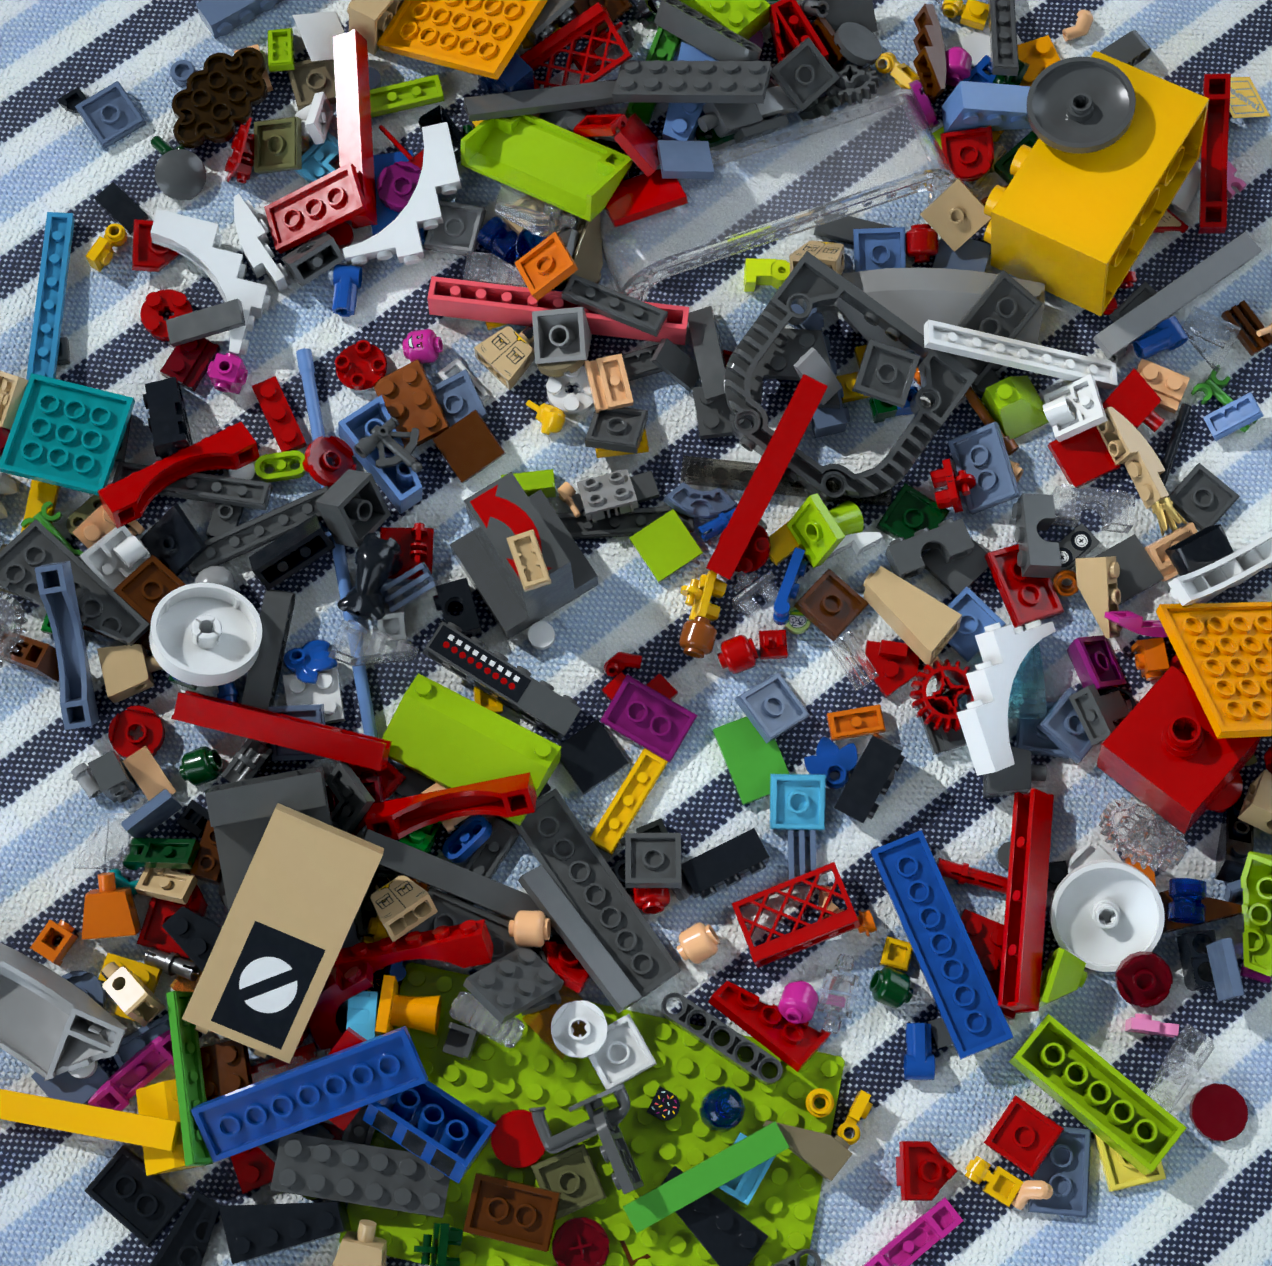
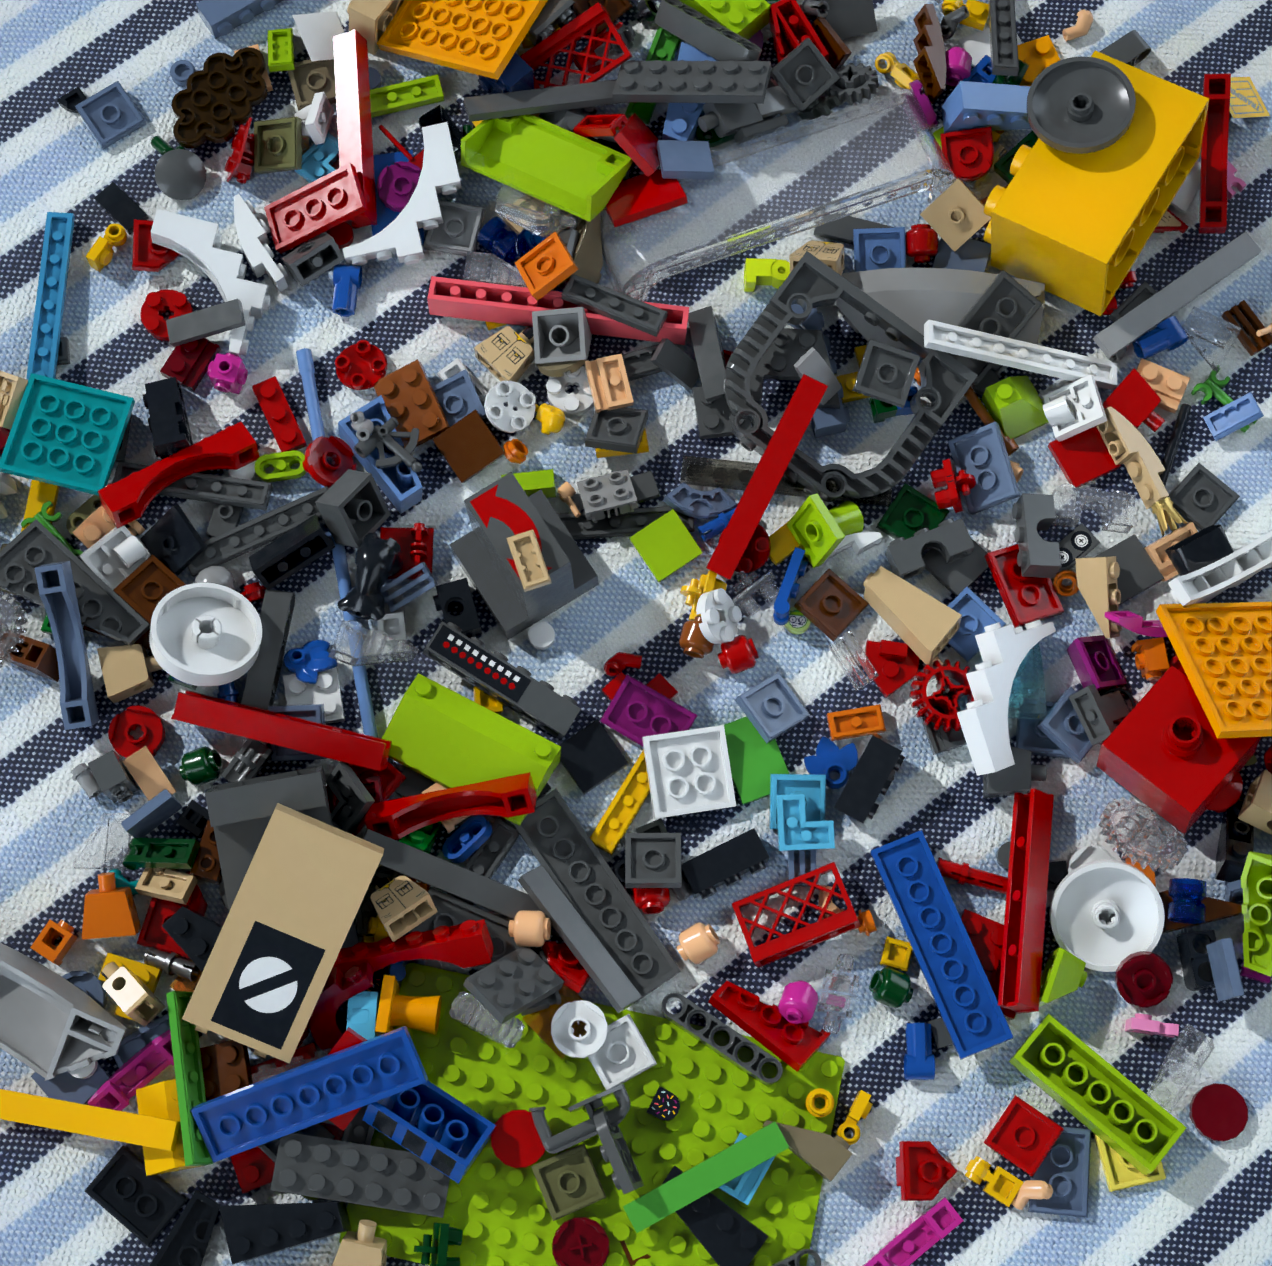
dark pink head [402,329,443,364] -> none
dark grey panel [442,1022,479,1061] -> none
reddish brown plate [463,1173,561,1252] -> none
hair [699,1086,746,1133] -> none
red tile [758,630,788,660] -> none
dark grey tile [834,22,881,66] -> none
none -> red plate [240,582,267,602]
none -> light grey arm [350,411,374,441]
none -> white plate [484,380,536,433]
none -> orange plate [503,439,528,464]
none -> white plate [642,725,736,819]
none -> white plate [696,588,742,644]
none -> medium azure plate [776,794,835,851]
none -> dark grey arm [940,6,970,39]

